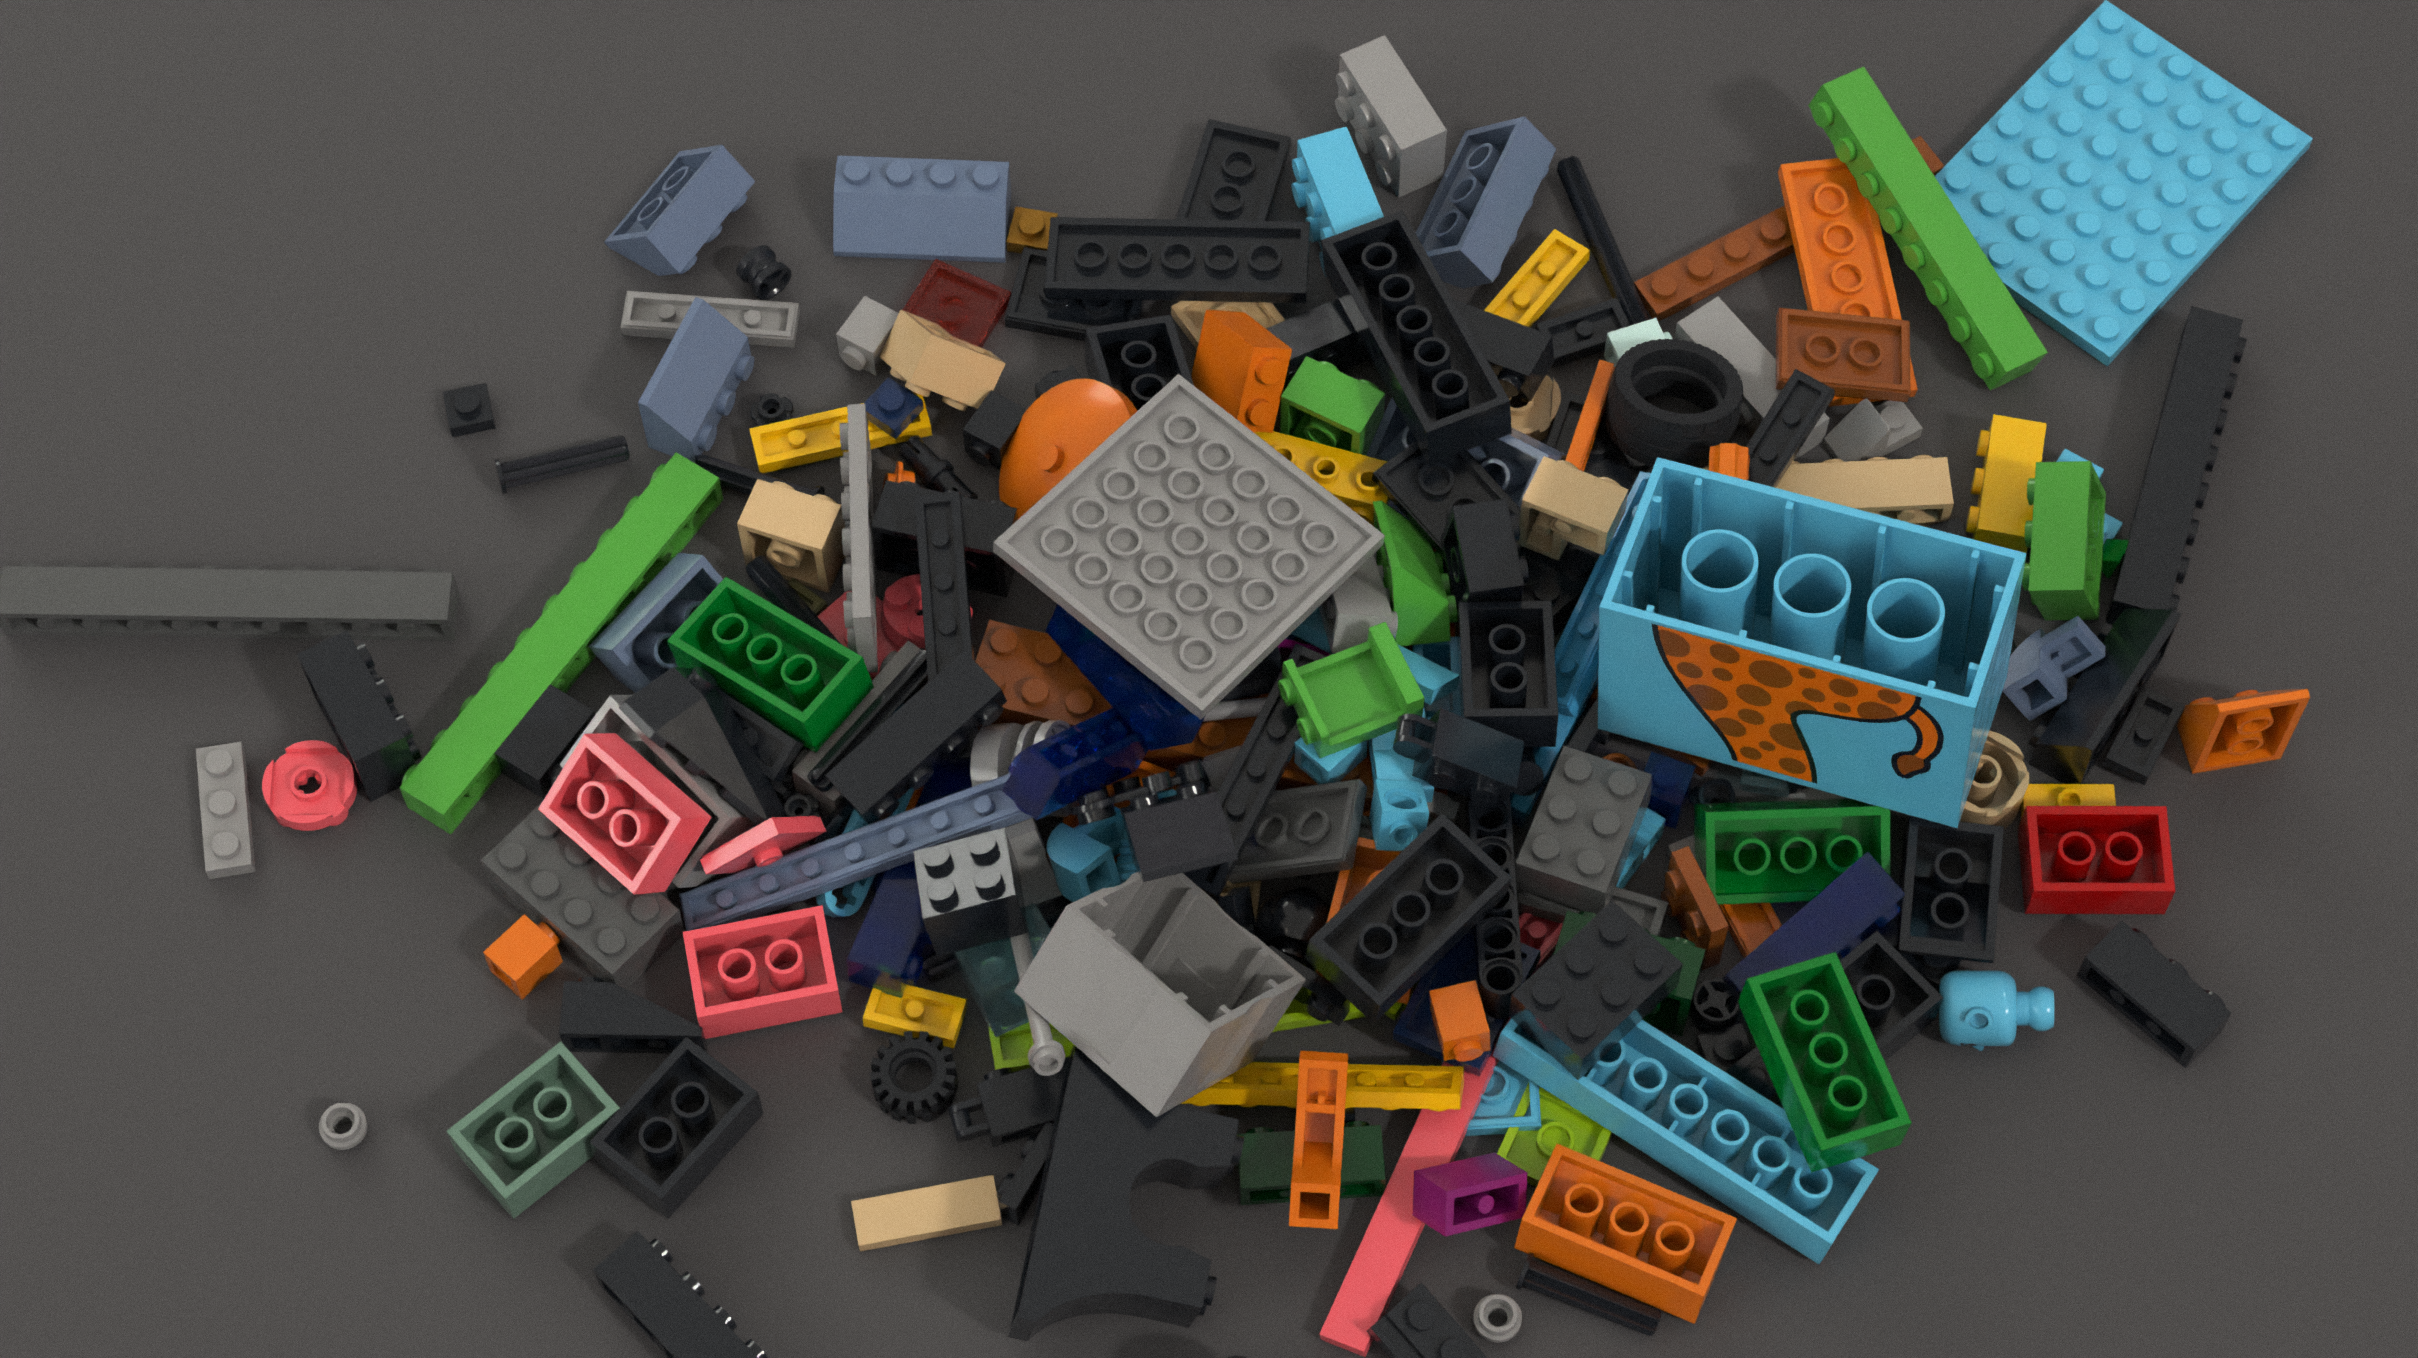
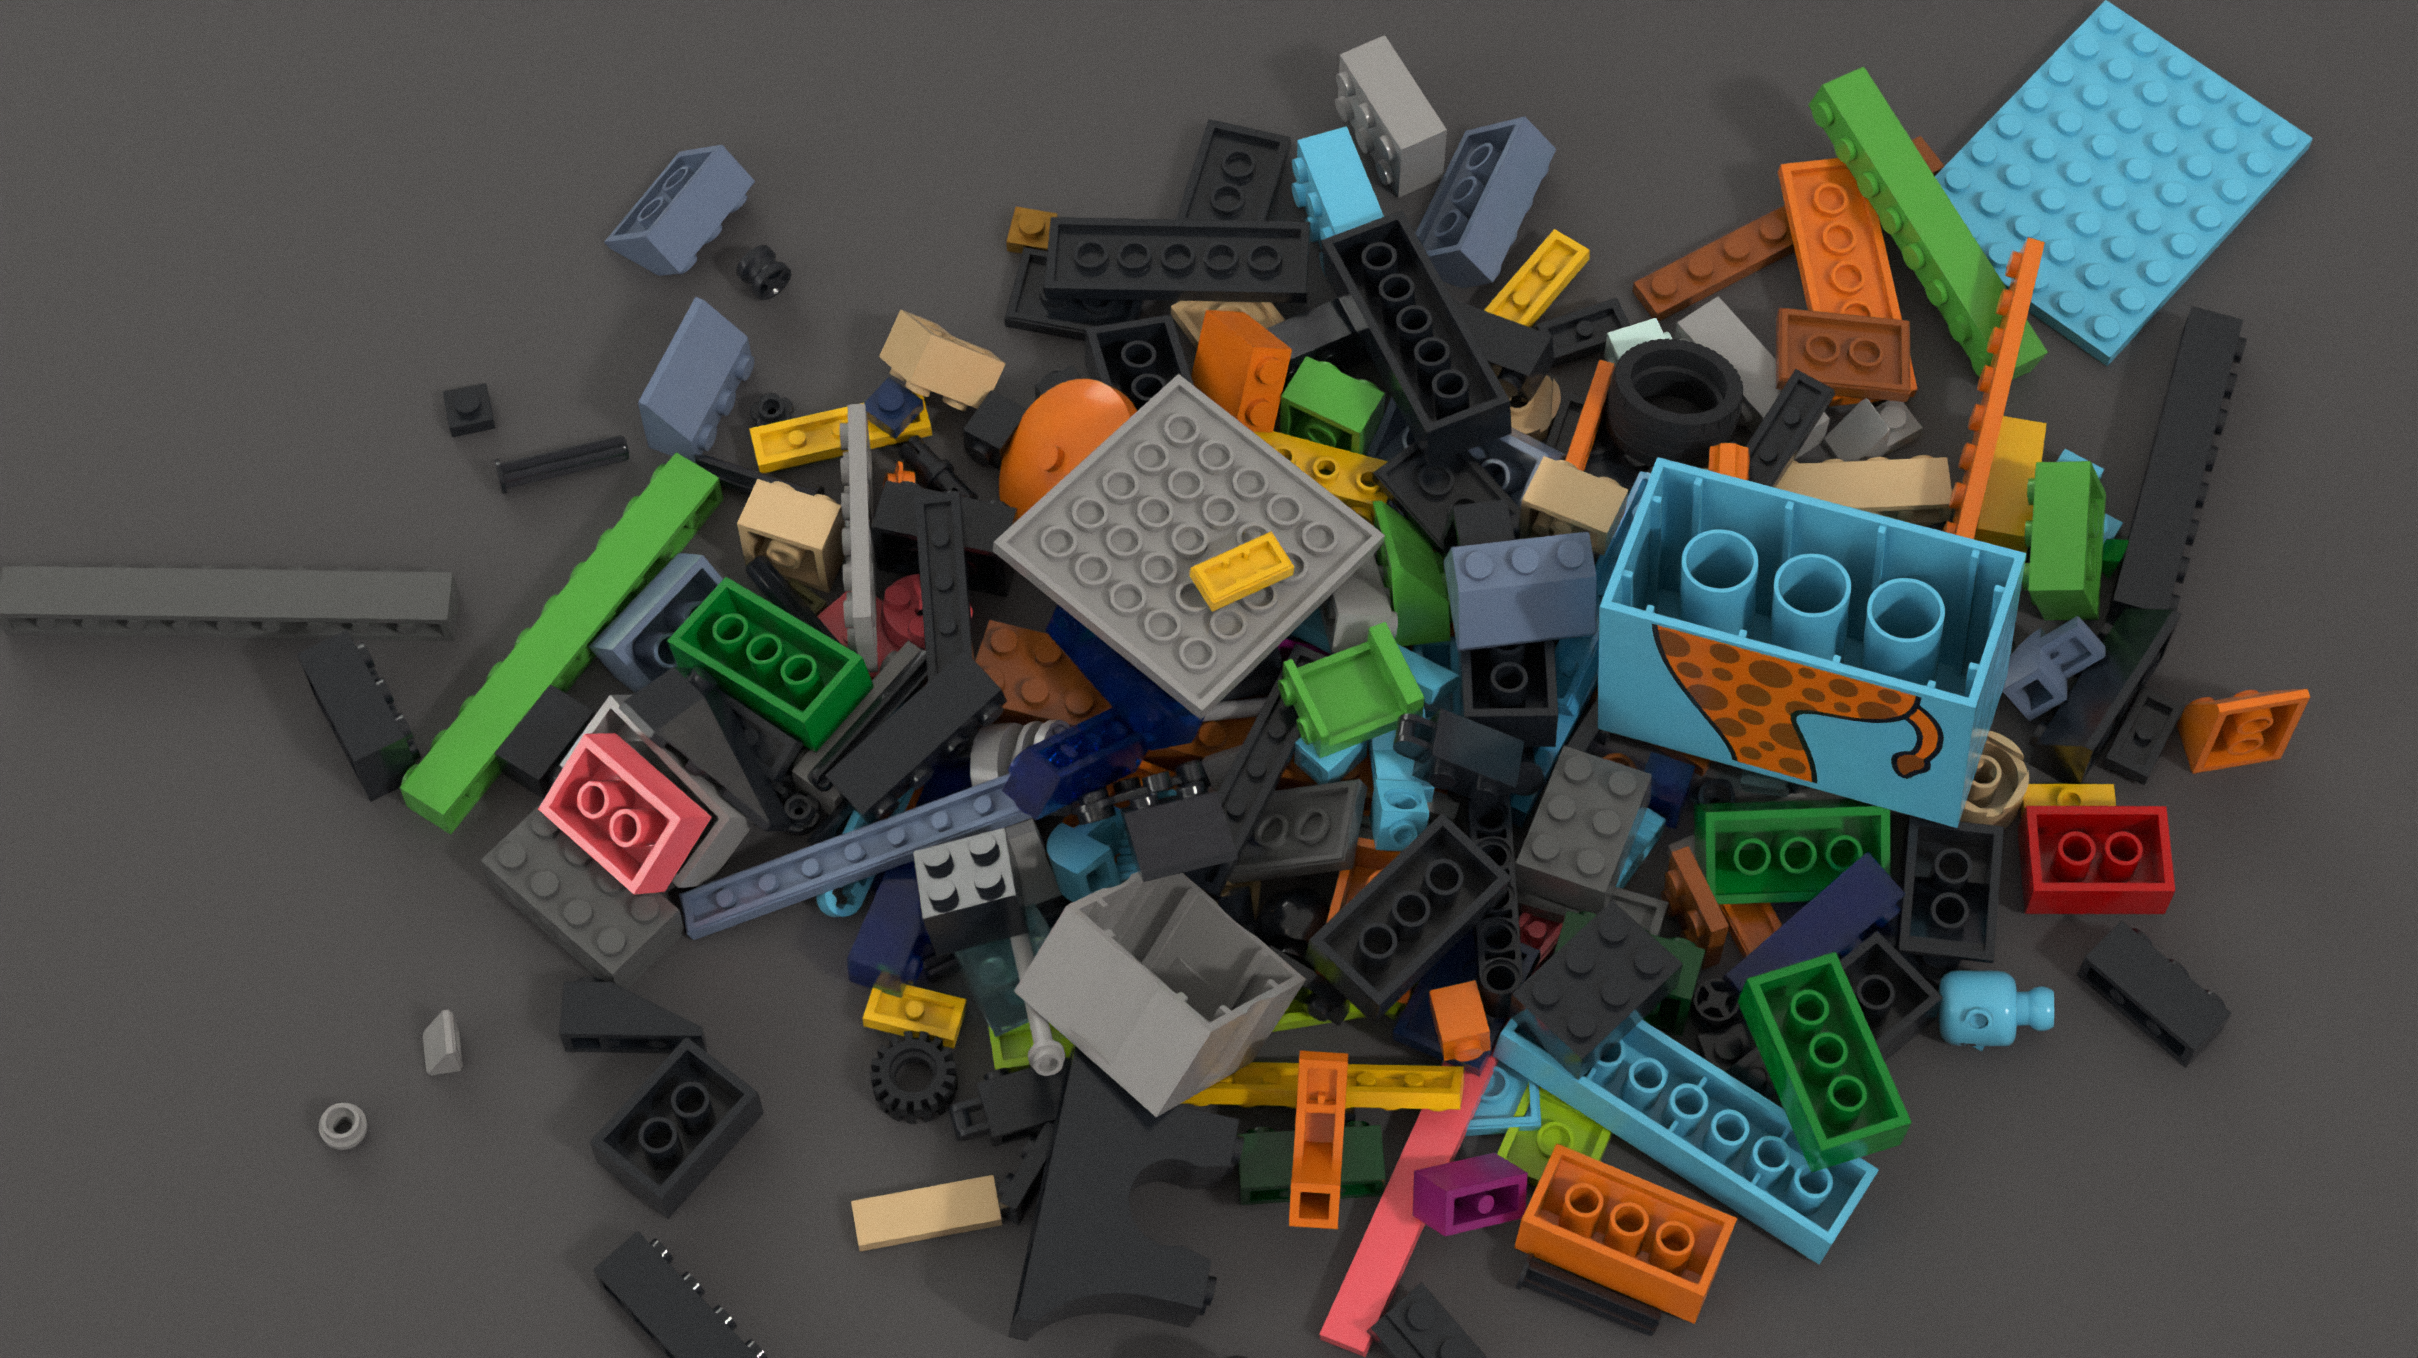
light grey plate [196,741,255,879] -> none
coral plate [262,740,358,831] -> none
sand green brick [446,1042,620,1219] -> none
orange brick [483,914,563,1000] -> none
light grey tile [620,291,800,348] -> none
coral brick [683,905,843,1039] -> none
coral plate [700,816,826,875] -> none
sand blue slope [833,155,1011,263] -> none
light grey brick [836,296,899,376] -> none
clear red tile [902,259,1011,348] -> none
light grey plate [1473,1294,1522,1343] -> none
black axle [1557,156,1650,325] -> none
none -> light grey slope [423,1010,463,1076]
none -> yellow plate [1189,531,1294,612]
none -> sand blue slope [1443,531,1597,651]
none -> orange plate [1943,237,2045,539]

